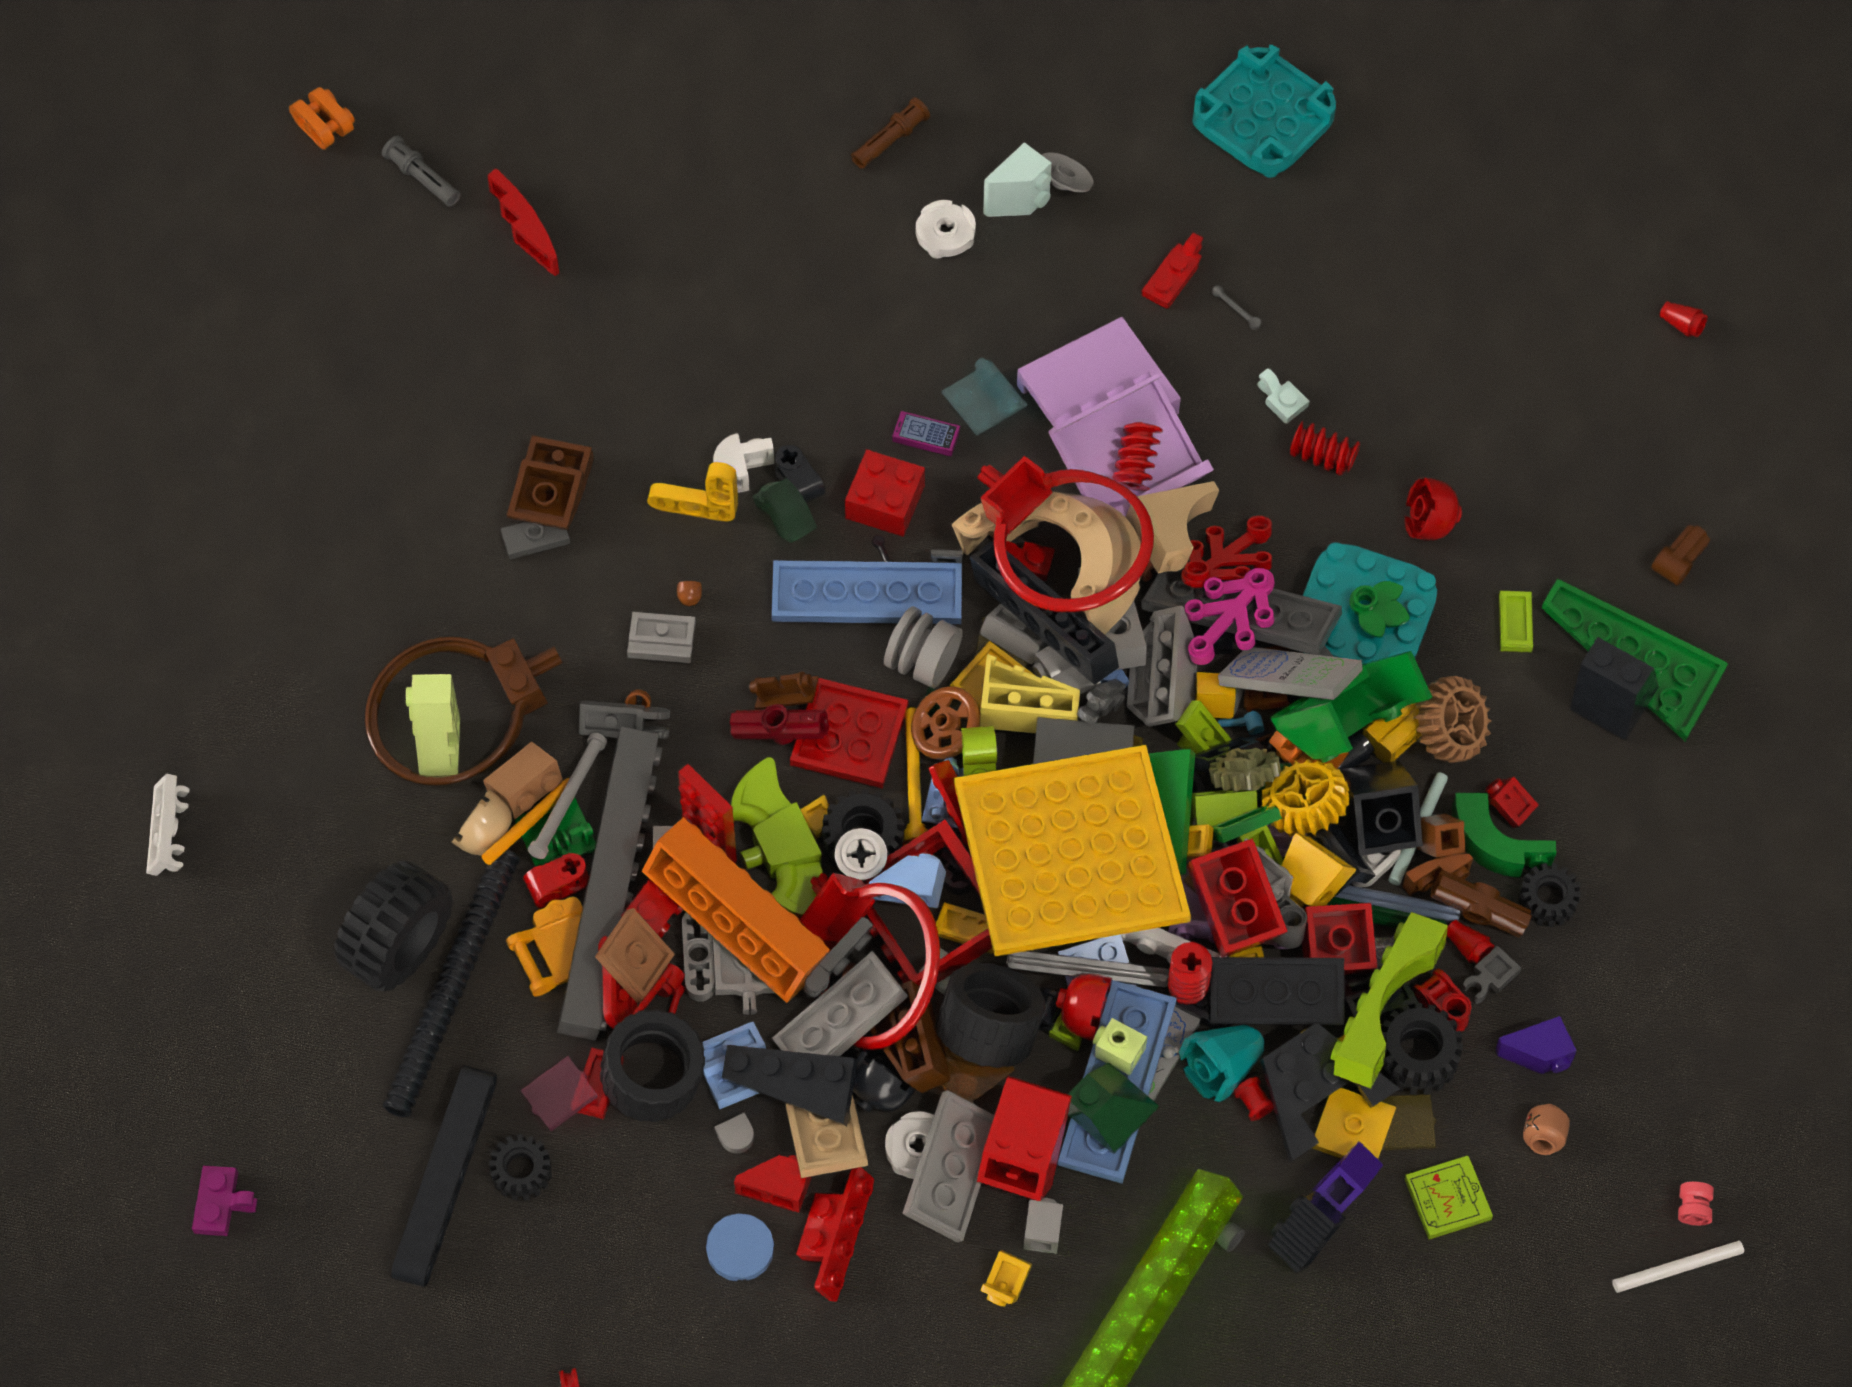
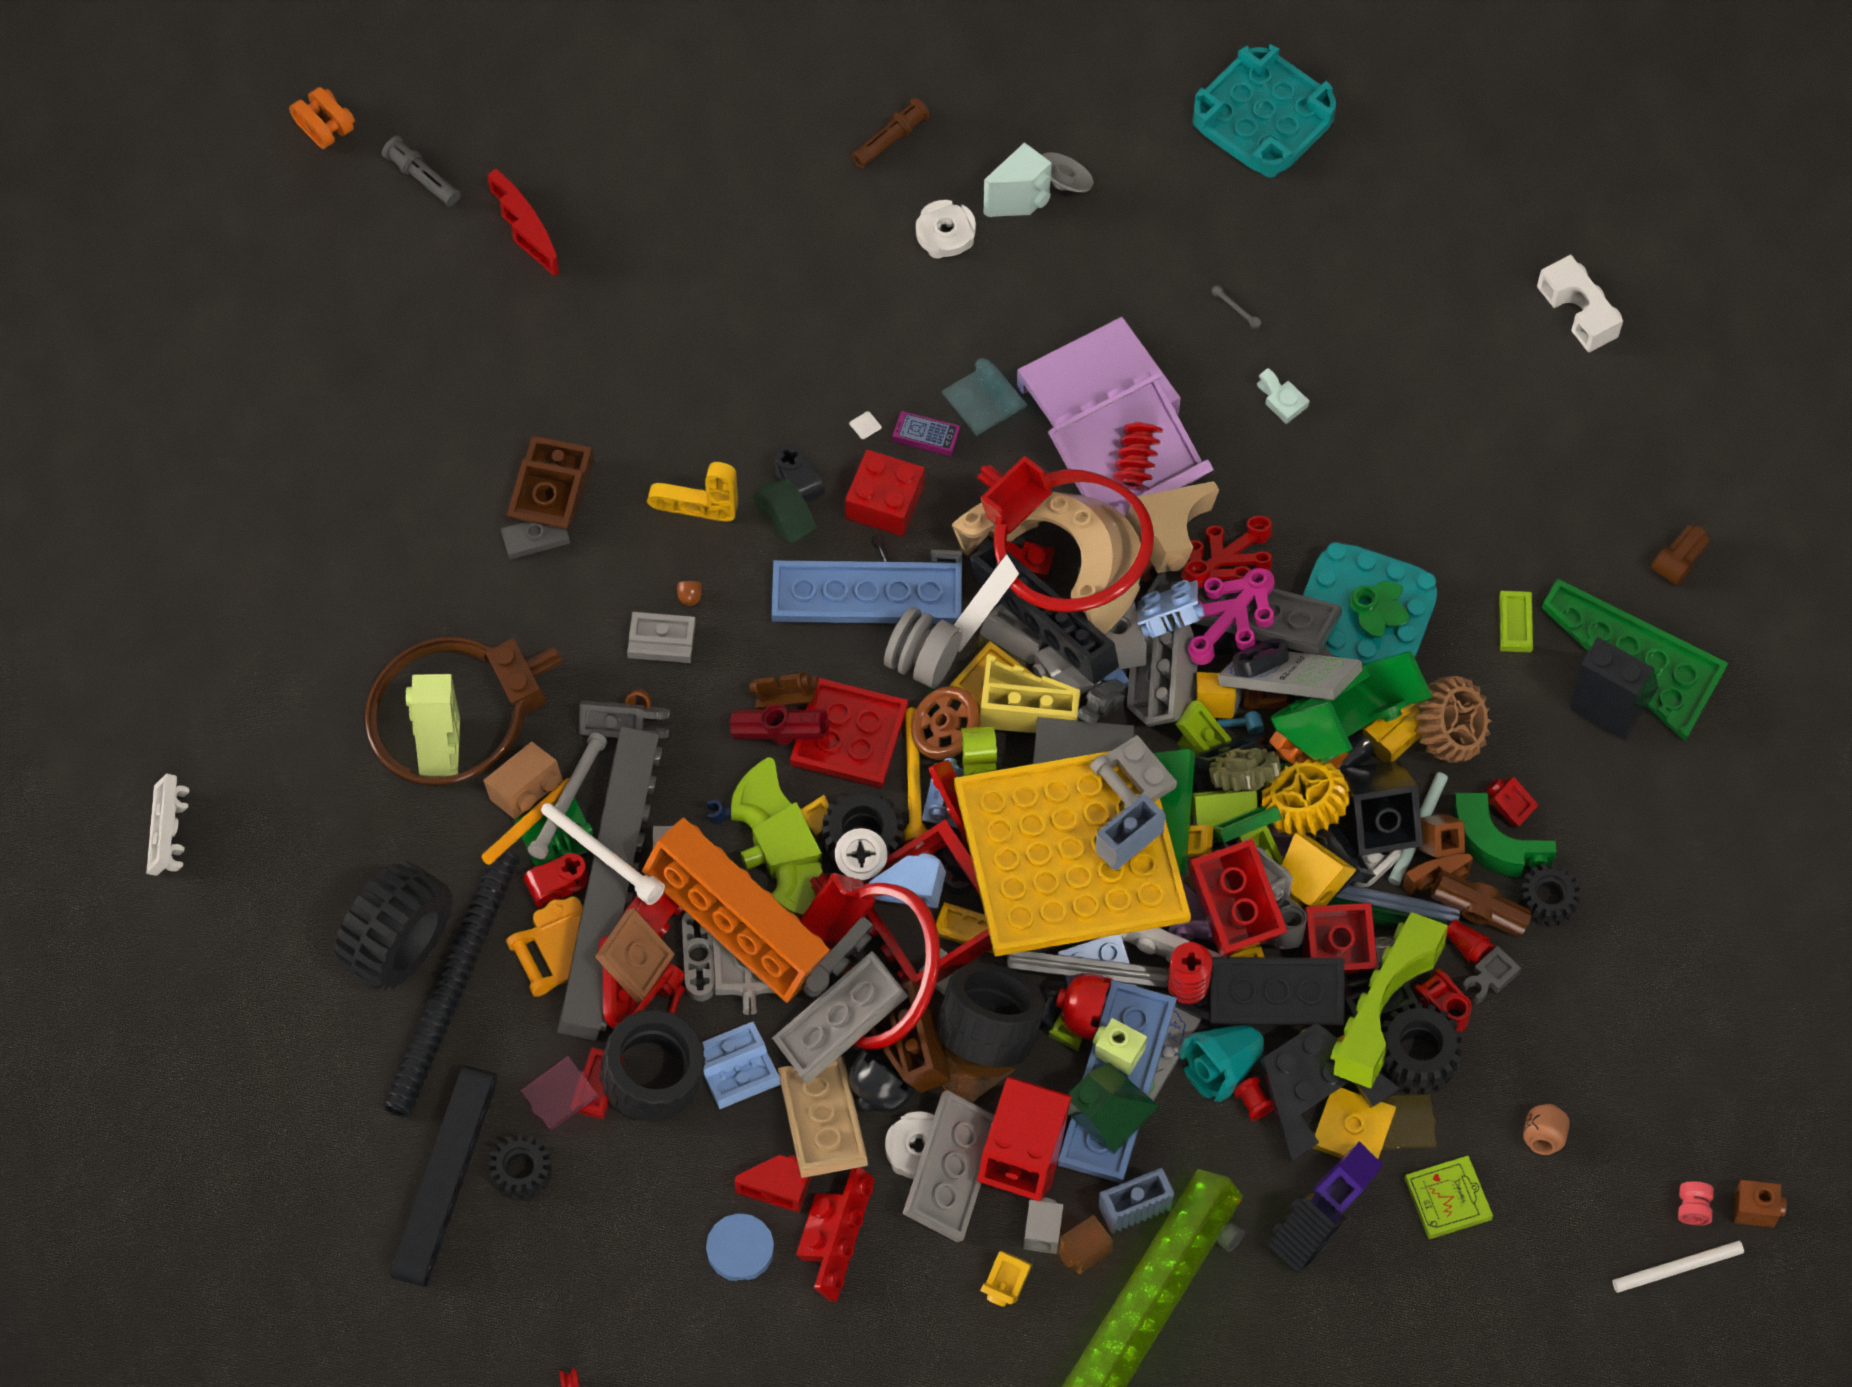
magenta plate [192,1166,258,1236] -> none
tan cylinder [451,790,512,856] -> none
red plate [678,764,737,864] -> none
white brick [713,433,774,493] -> none
light grey tile [714,1112,754,1154] -> none
black wing [722,1045,858,1127] -> none
red hinge [1142,232,1204,309] -> none
red piece [1290,420,1360,476] -> none
red cylinder [1405,478,1462,540] -> none
dark purple slope [1495,1016,1577,1074] -> none
red cone [1660,301,1708,337] -> none
none -> white piece [541,803,665,905]
none -> white sticker [849,411,882,439]
none -> white sticker [954,554,1019,652]
none -> clear orange brick [1058,1215,1114,1275]
none -> light grey plate [1090,735,1177,809]
none -> sand blue brick [1095,794,1166,870]
none -> sand blue brick [1098,1168,1174,1234]
none -> light blue hinge [1137,580,1205,638]
none -> black beam [1233,639,1289,678]
none -> white arch [1537,255,1623,353]
none -> dark orange brick [1734,1180,1787,1228]

